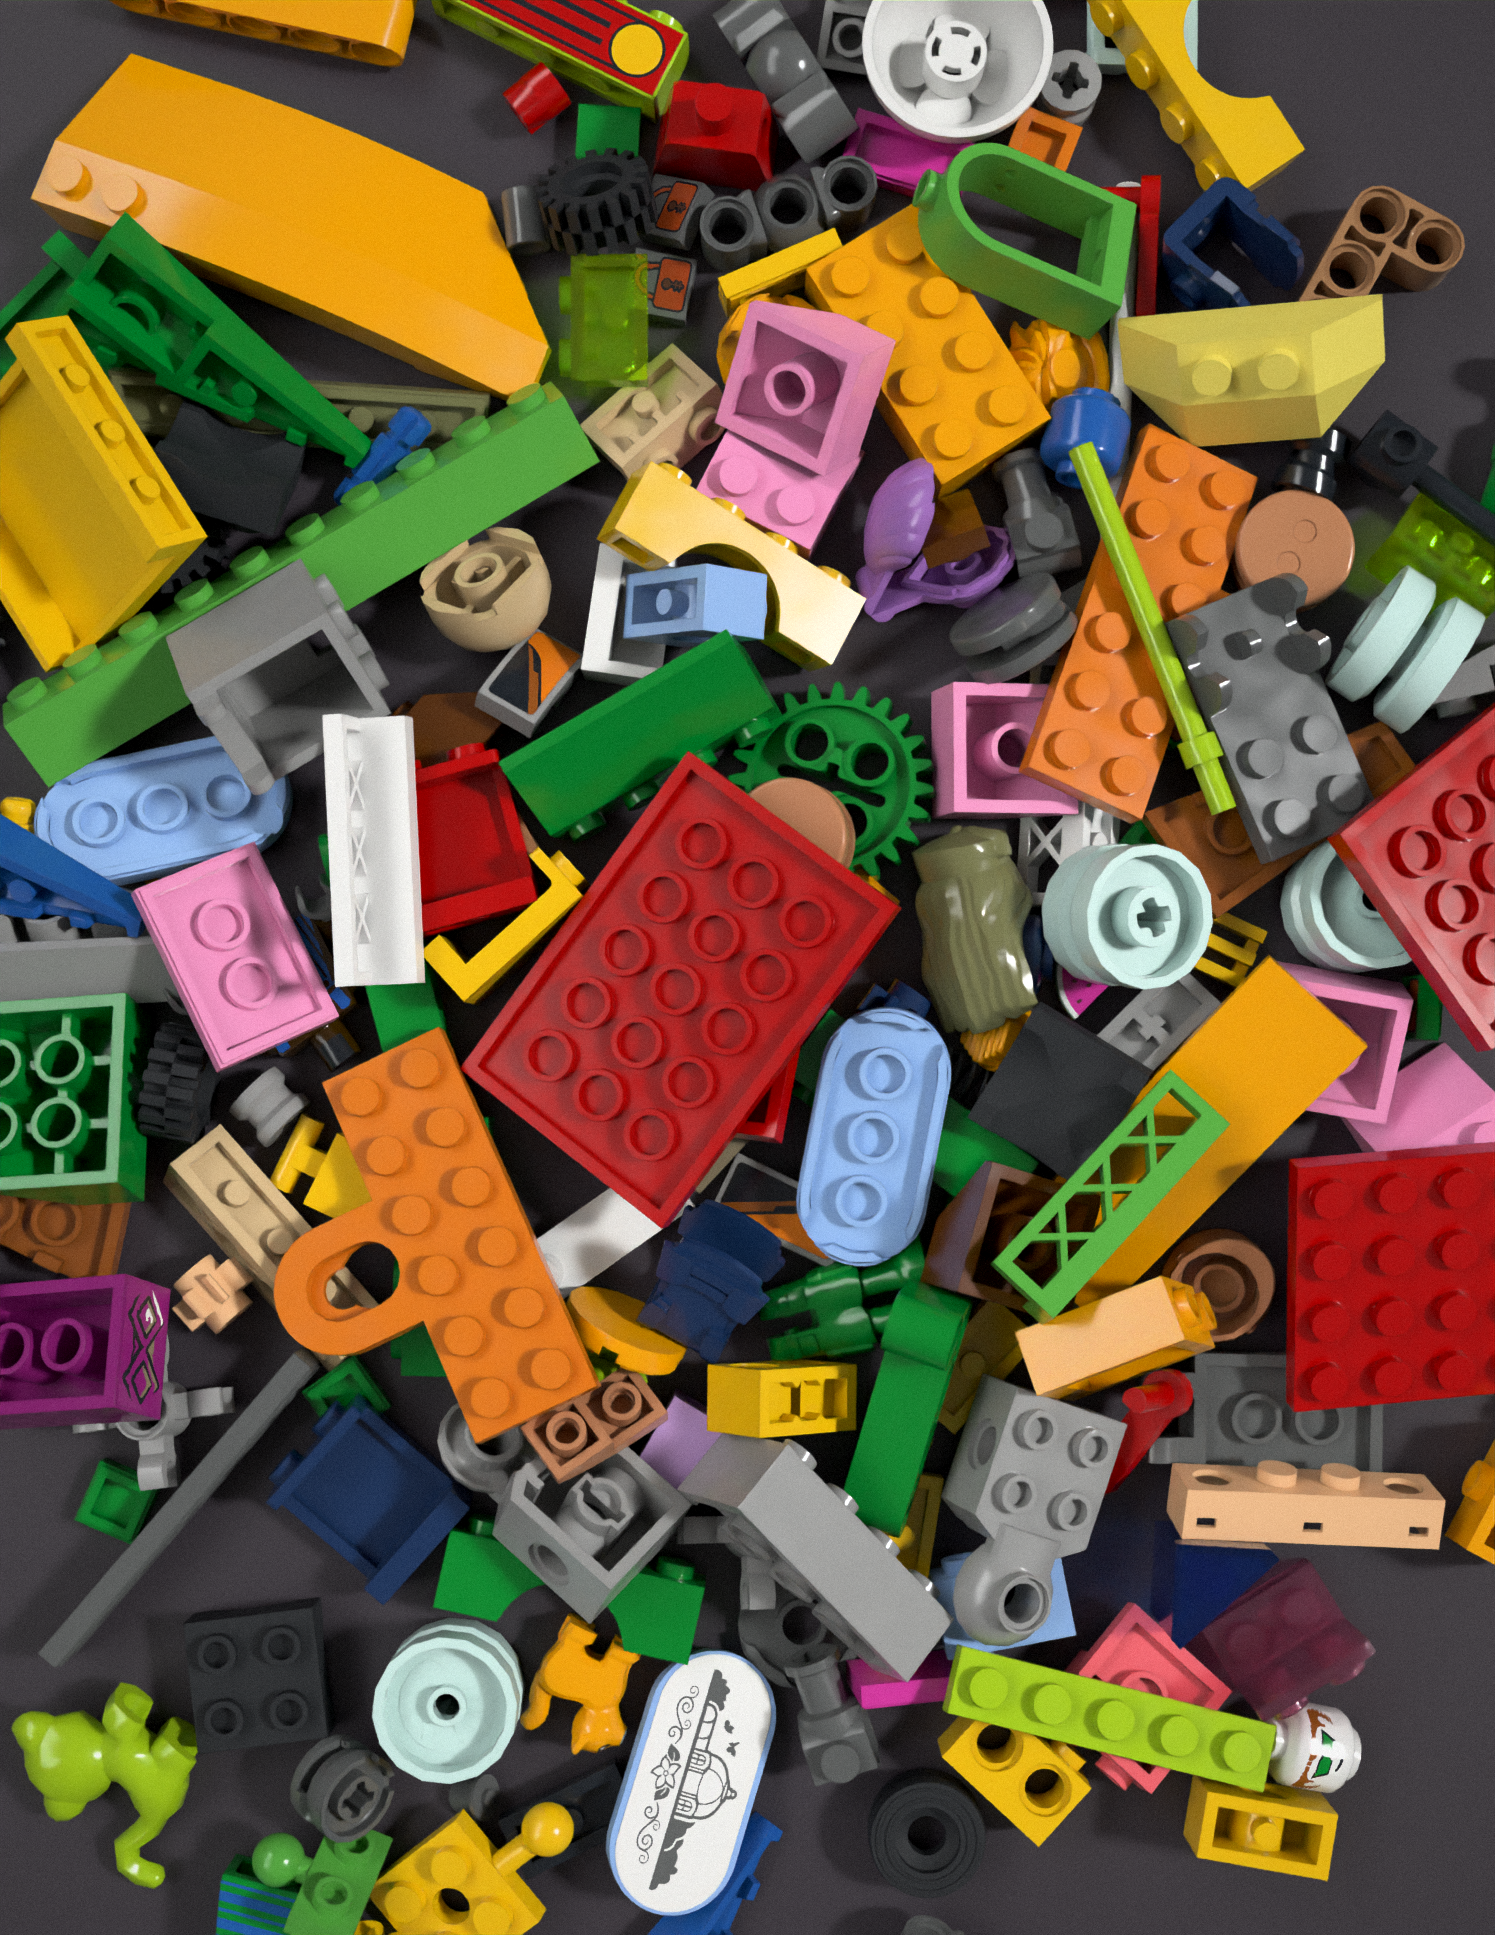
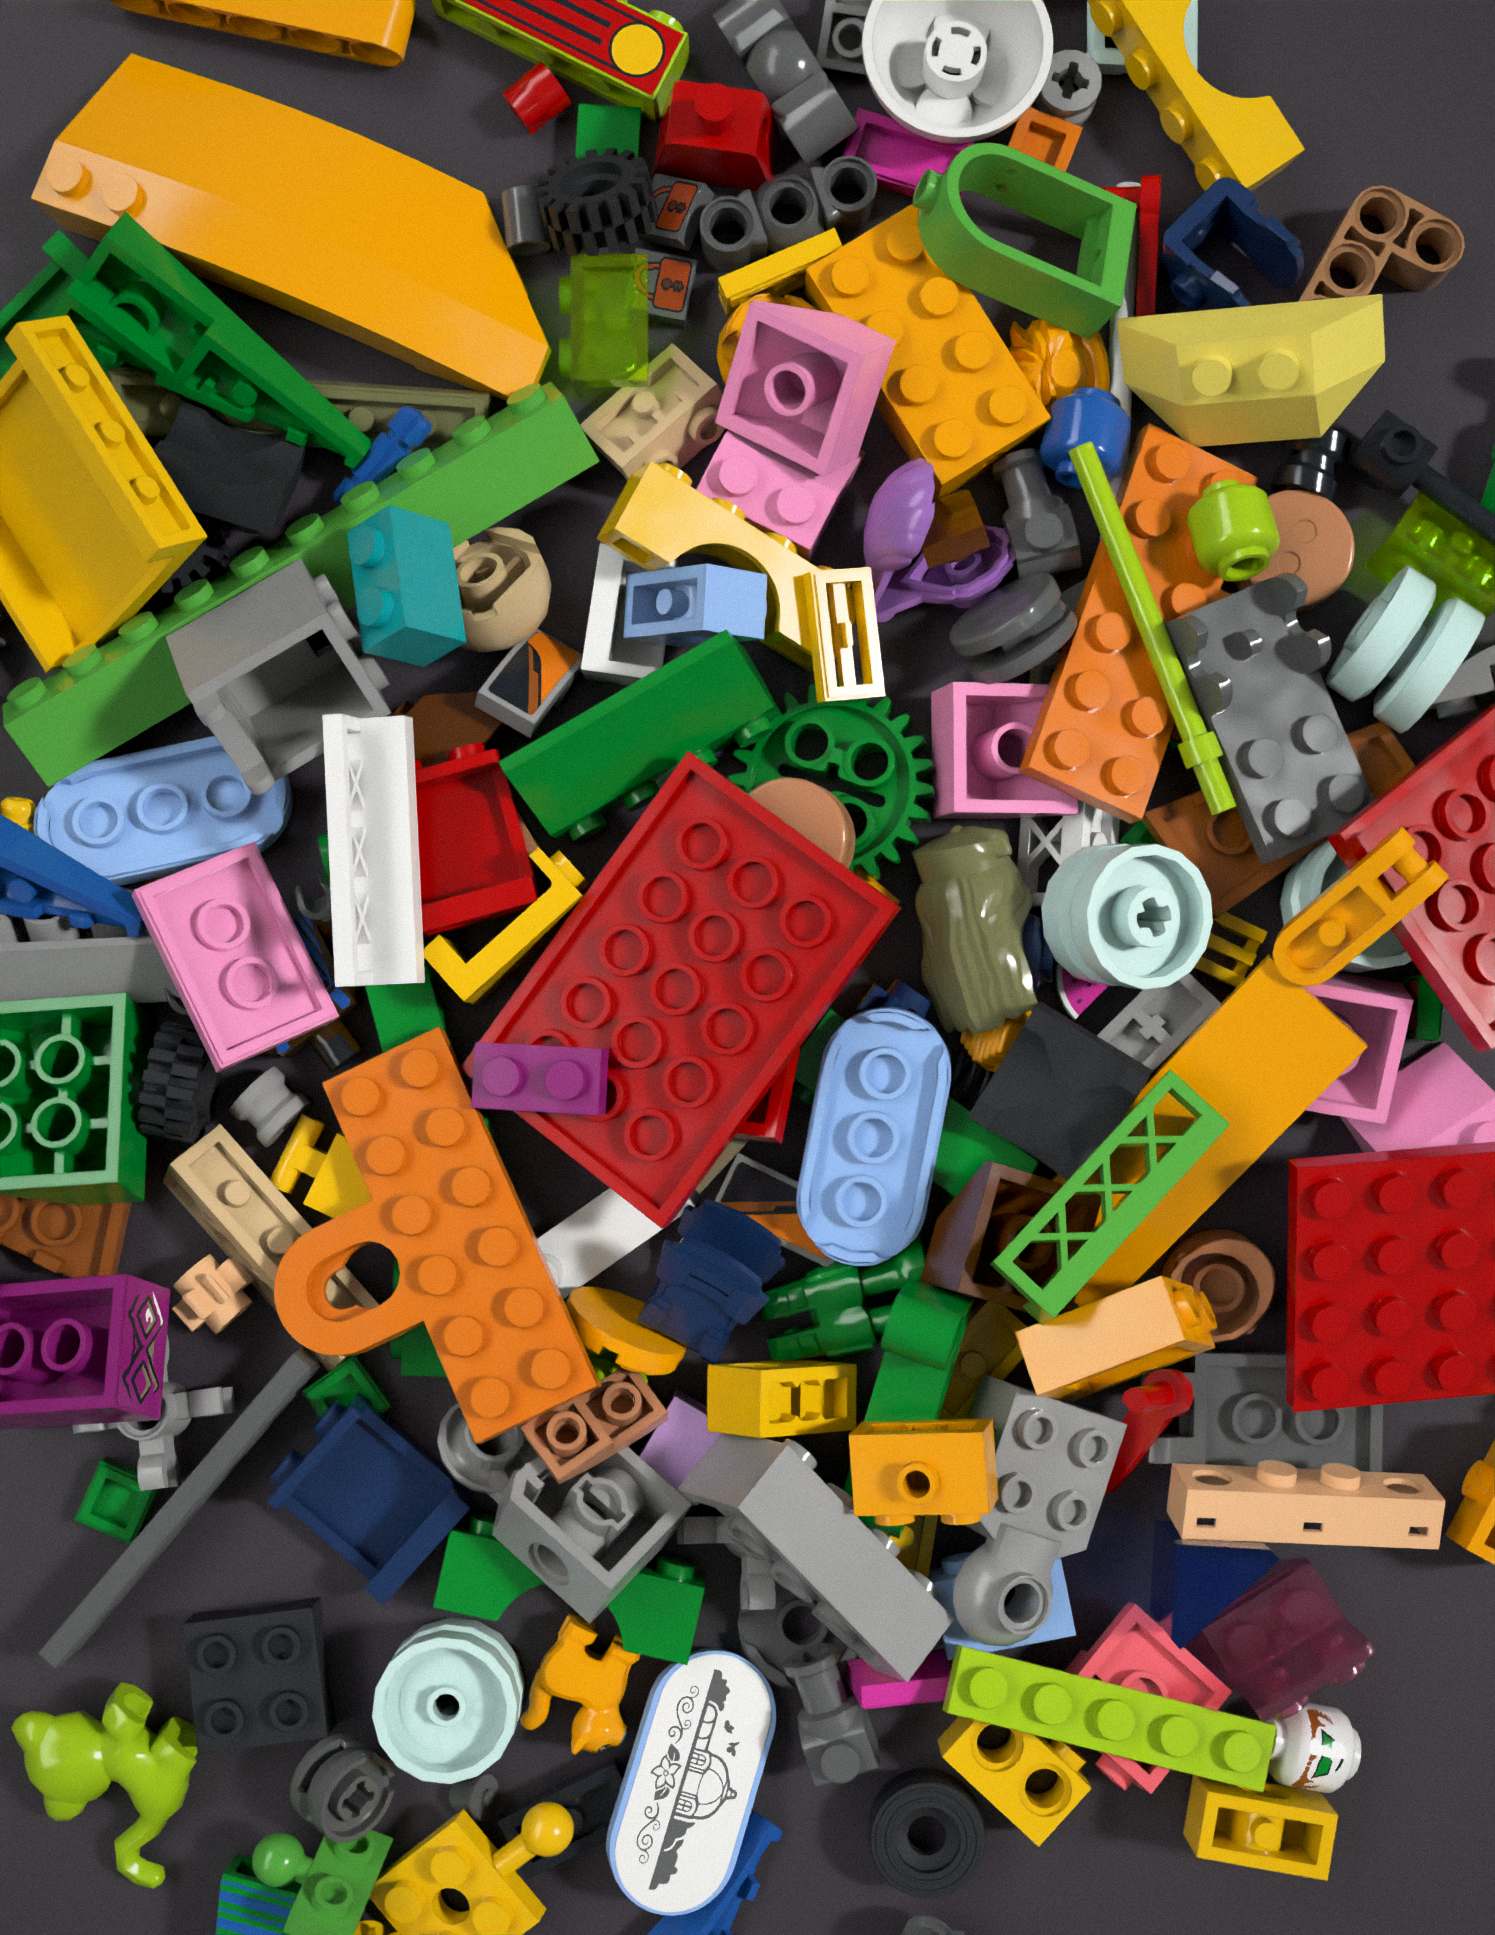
none -> teal brick [347,505,467,667]
none -> magenta plate [471,1042,609,1115]
none -> tile [803,567,885,704]
none -> light orange brick [849,1418,998,1526]
none -> lime head [1186,479,1281,582]
none -> light orange plate [1273,826,1449,987]

